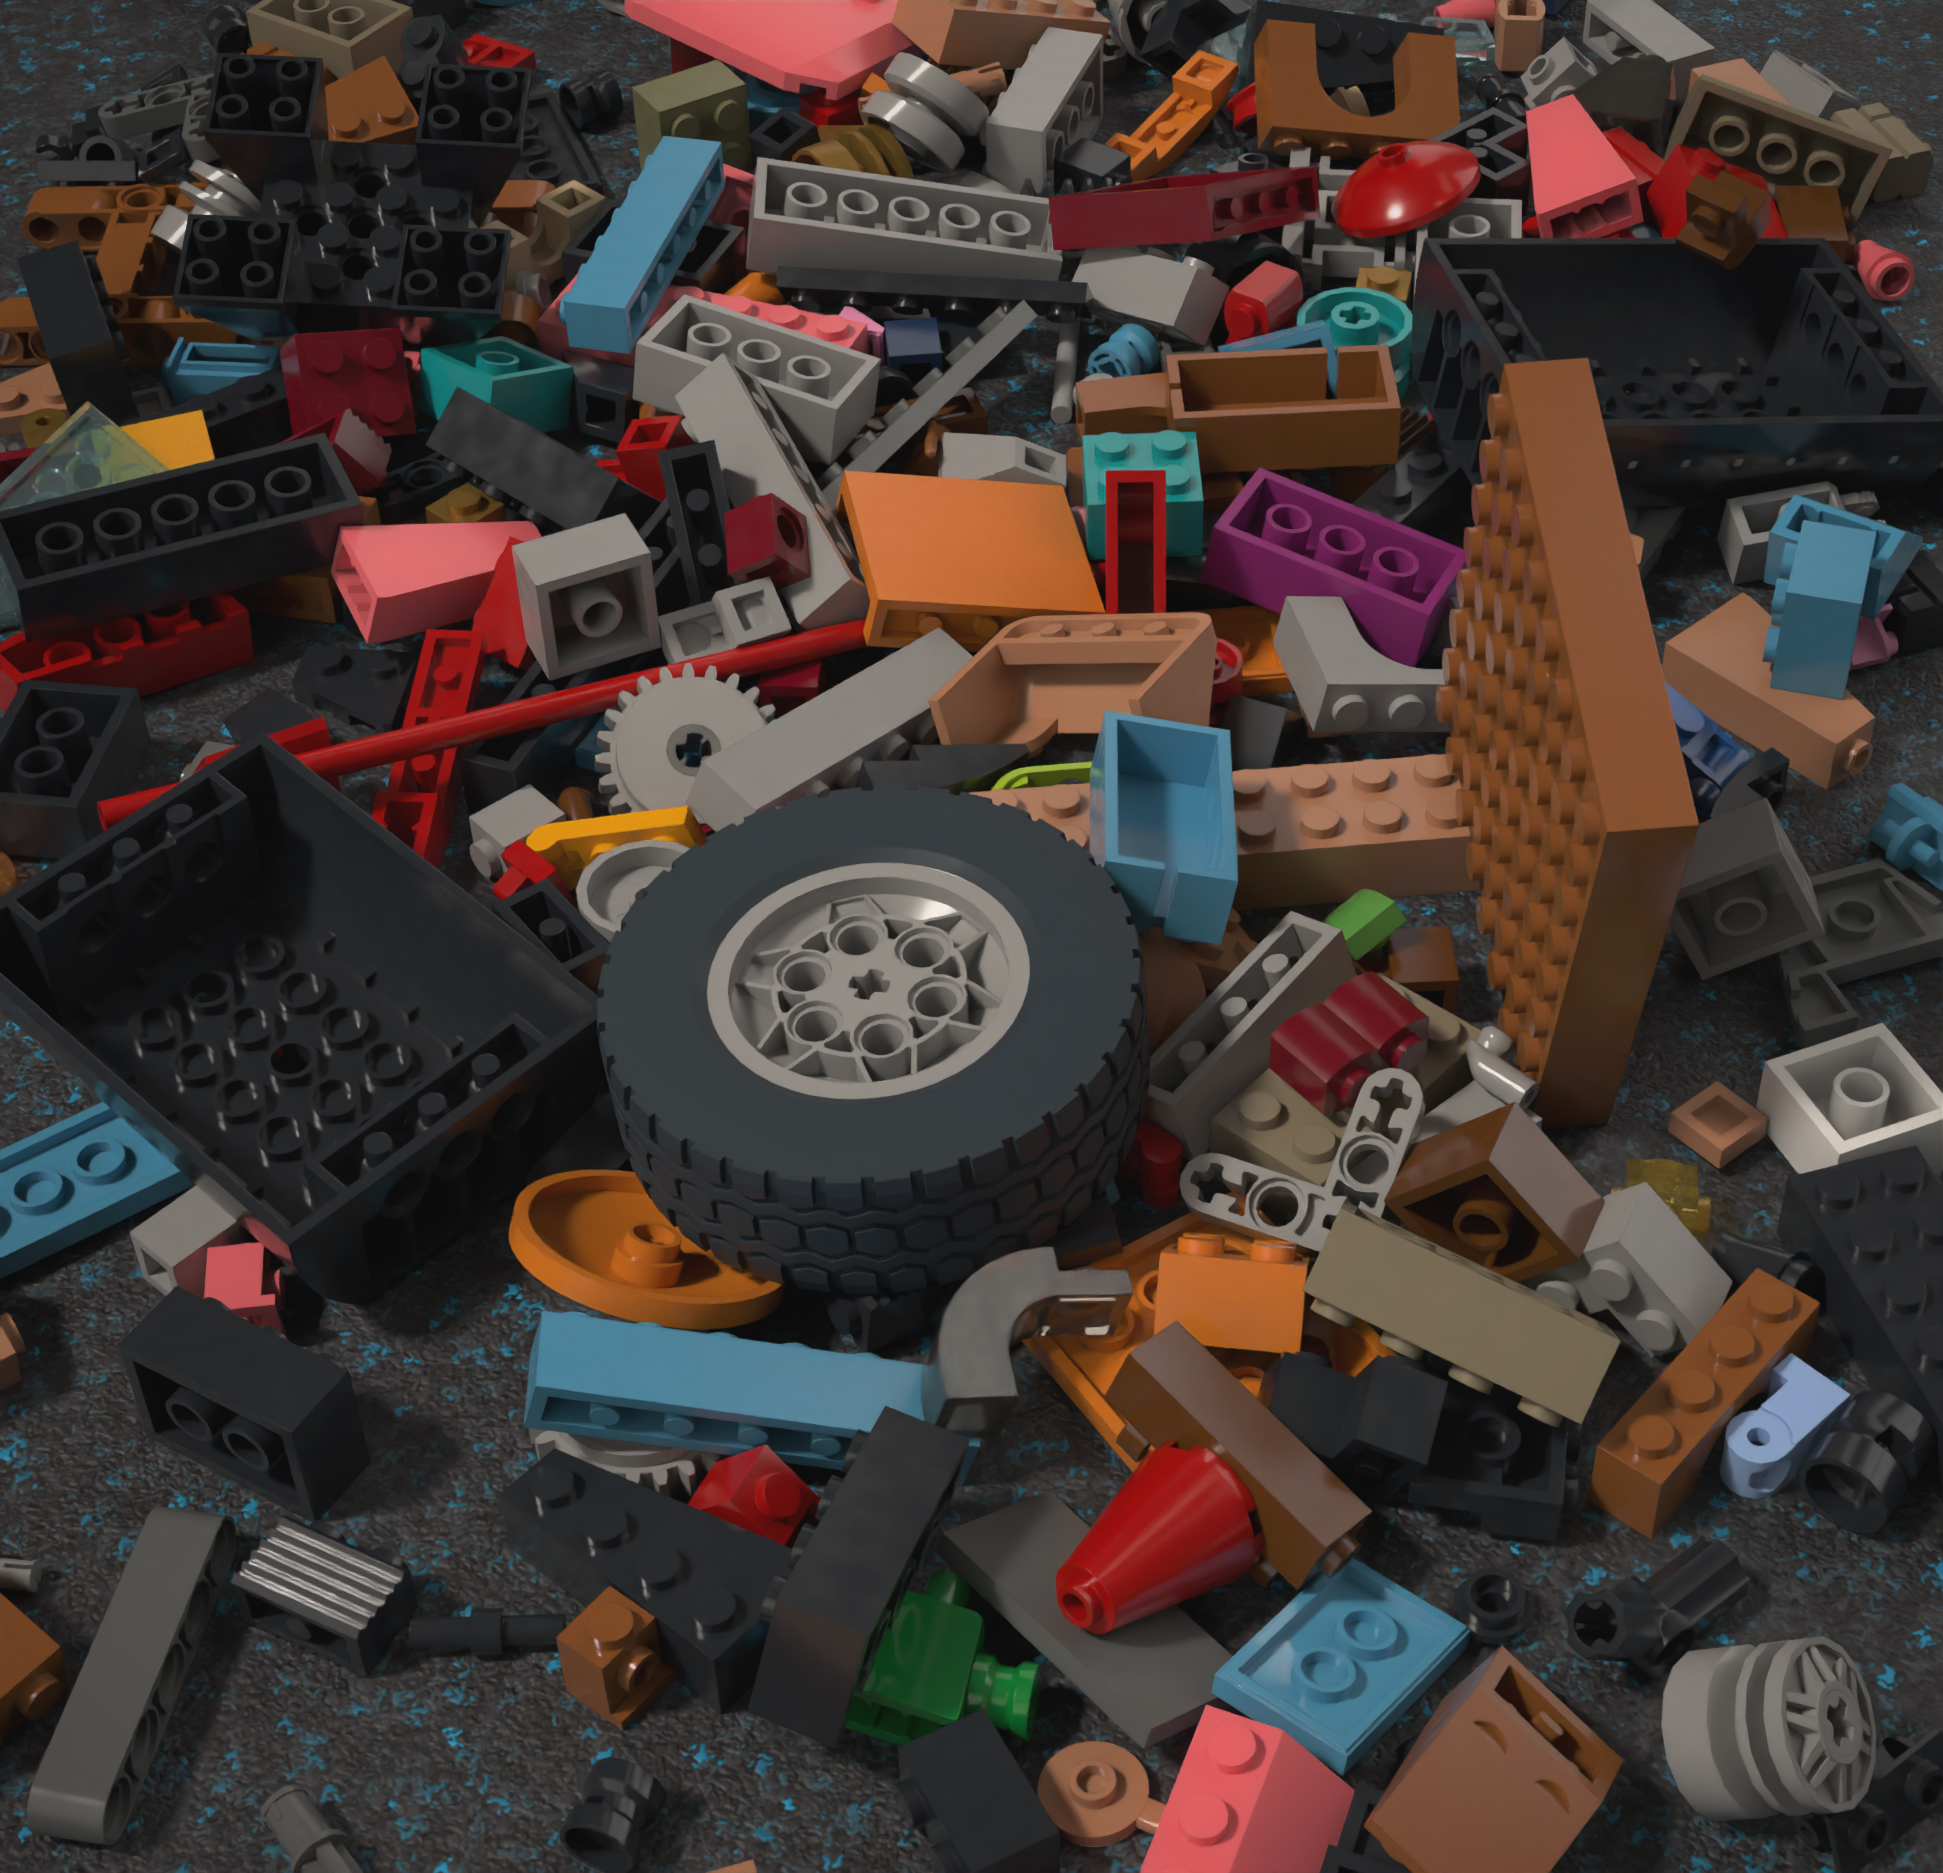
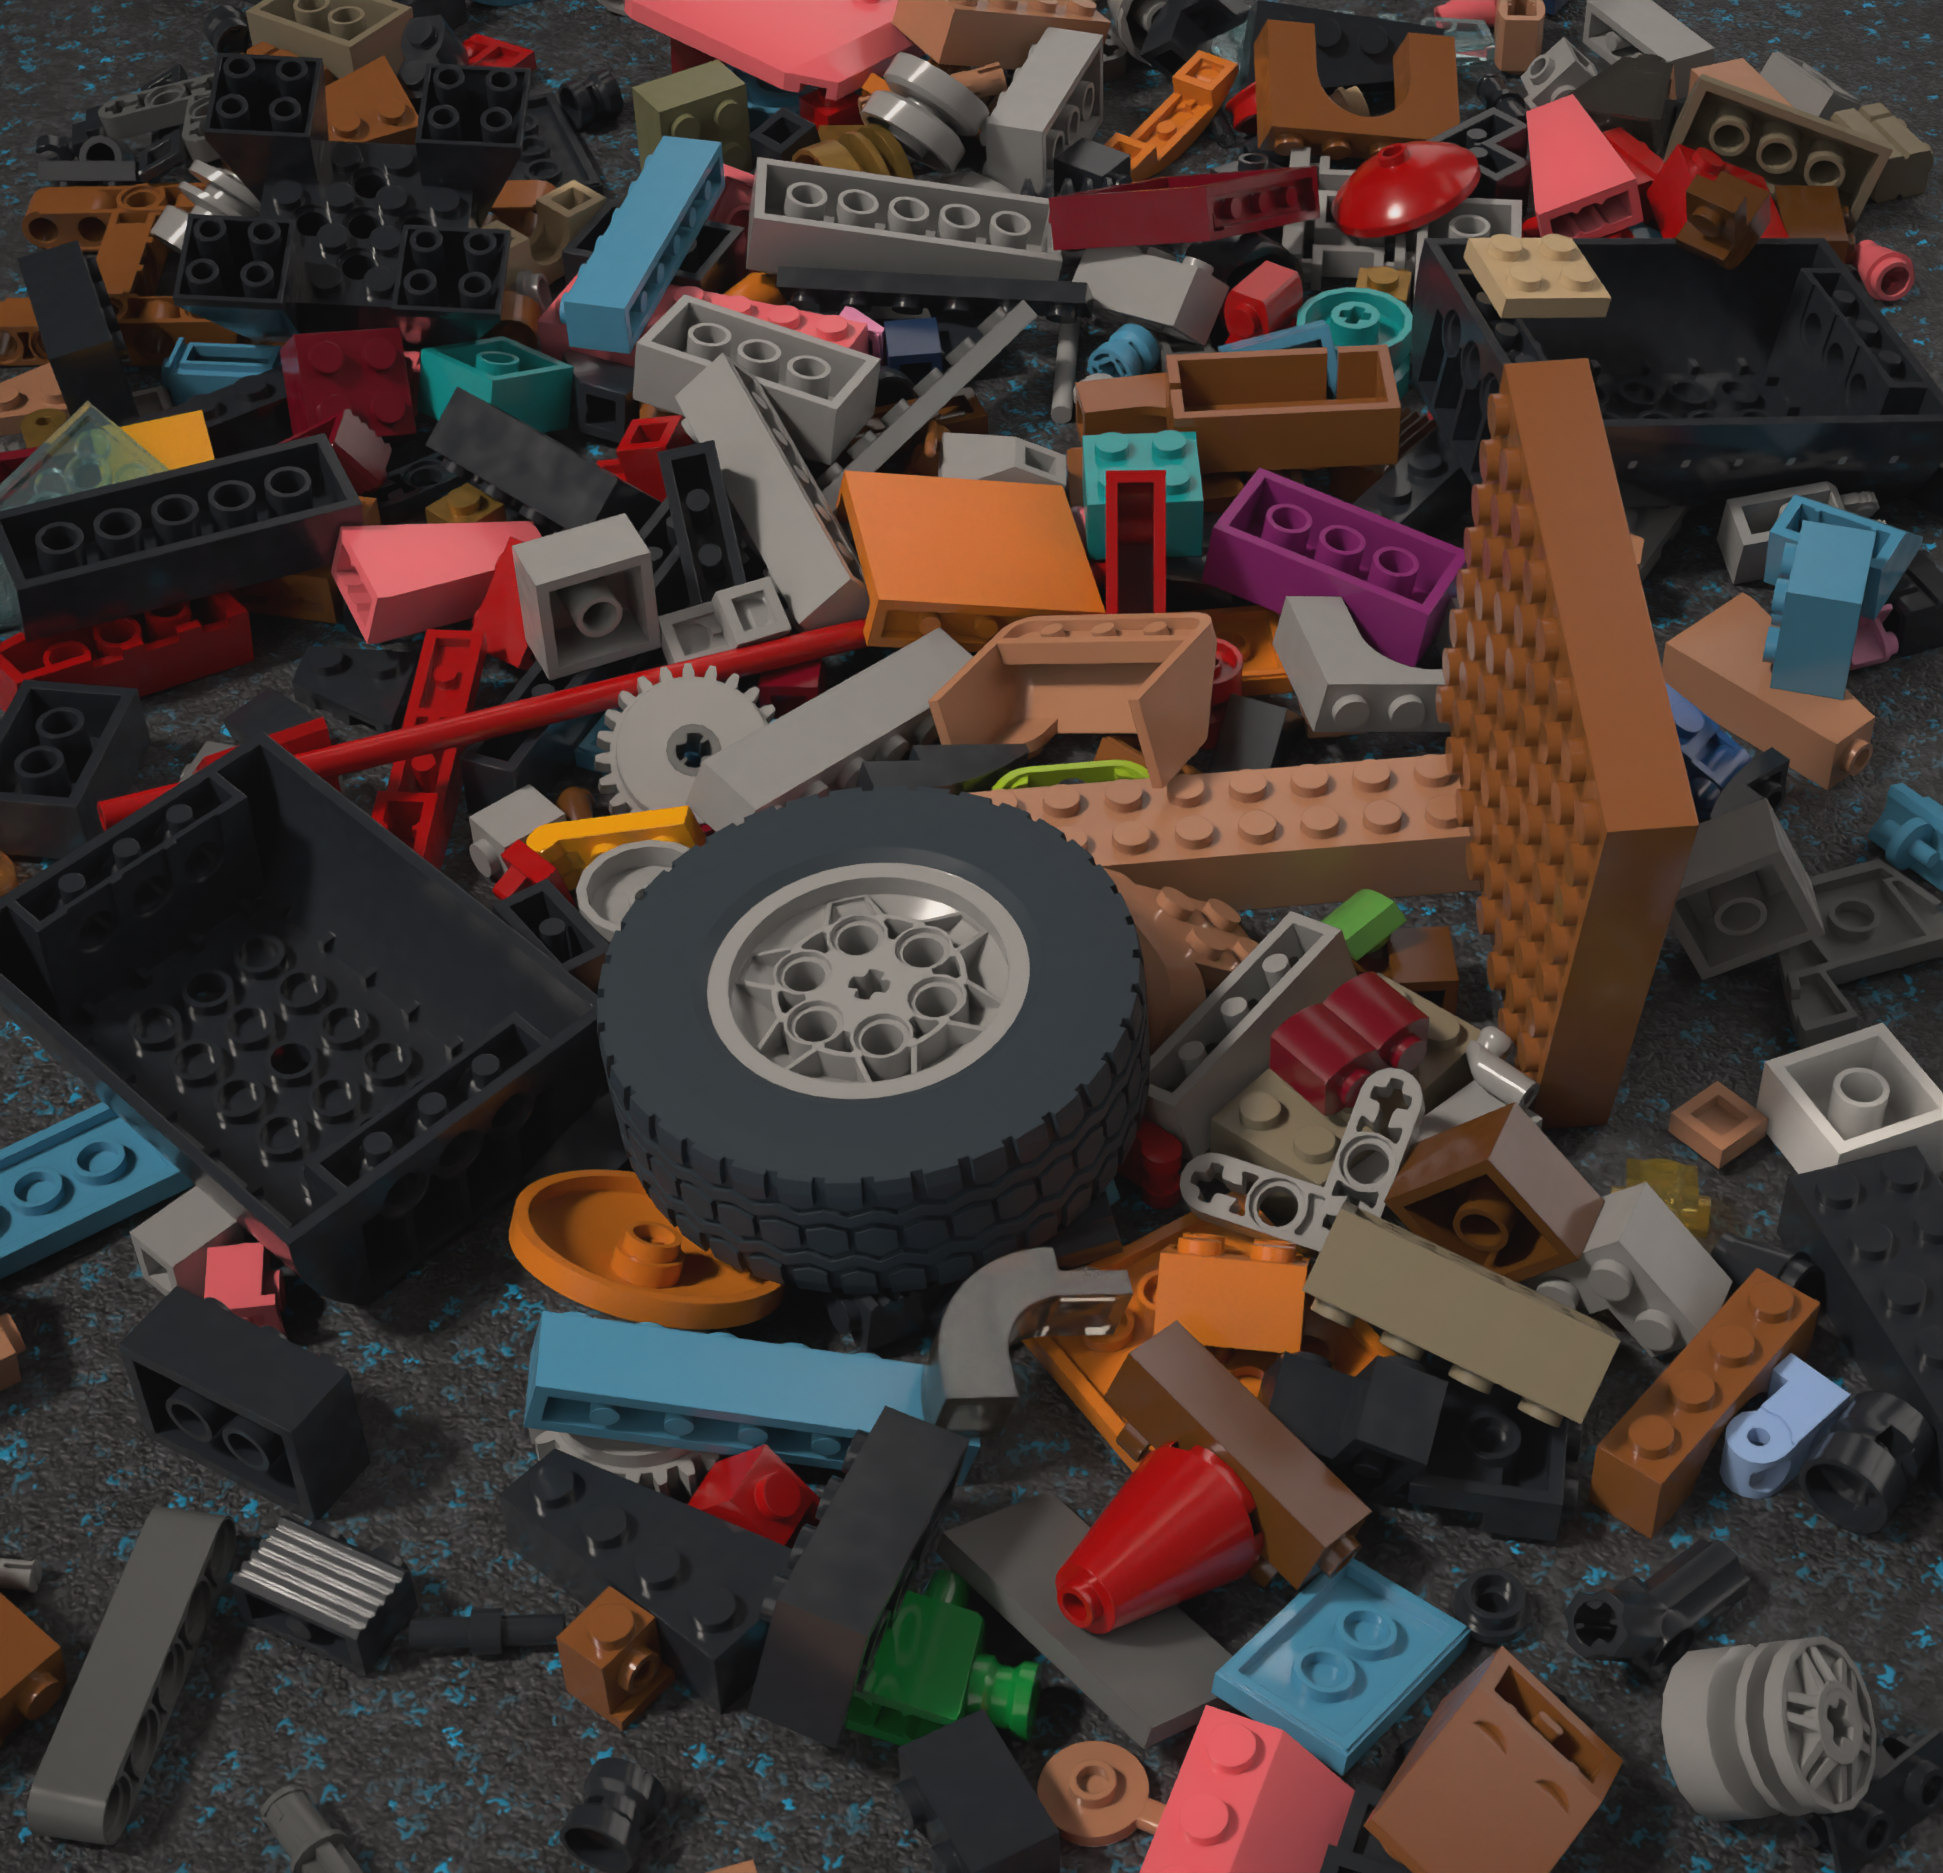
dark red brick [724,493,811,591] -> none
dark azure piece [1090,710,1238,945] -> none
none -> tan plate [1463,234,1611,318]

